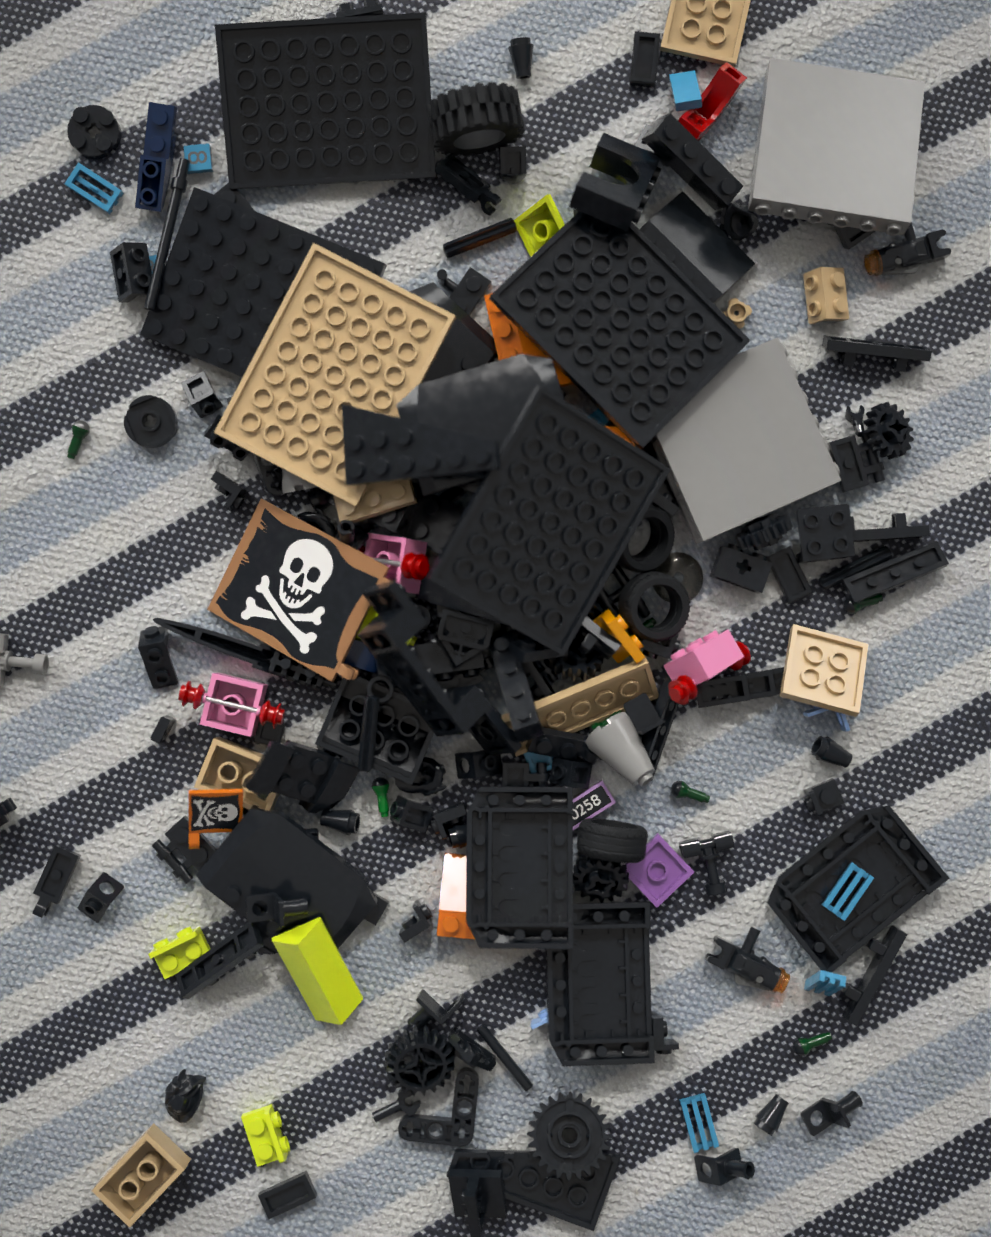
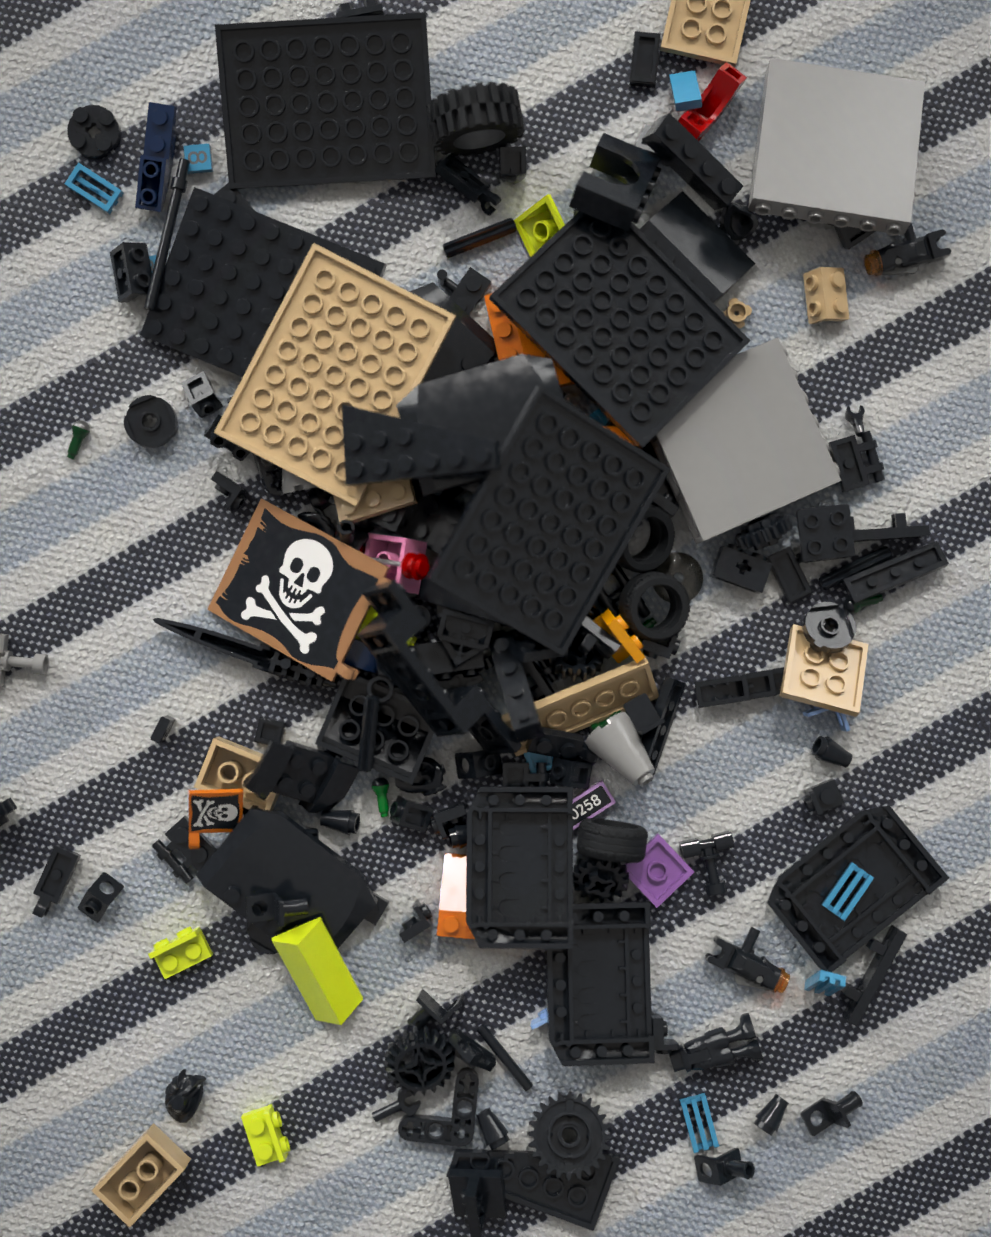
black bracket [138,626,178,689] -> none
black hinge [176,922,264,999] -> none
bright pink brick [178,673,285,737] -> none
black tile [258,1171,317,1220] -> none
black cone [508,37,534,79] -> none
bright pink brick [663,629,751,705] -> none
dark green piece [671,781,710,803] -> none
dark green piece [793,1032,832,1056] -> none
black hinge [822,335,932,372] -> none
black gear [863,402,914,460] -> none
none -> black cone [476,1107,510,1150]
none -> black piece [669,1013,764,1072]
none -> plate [802,602,856,653]

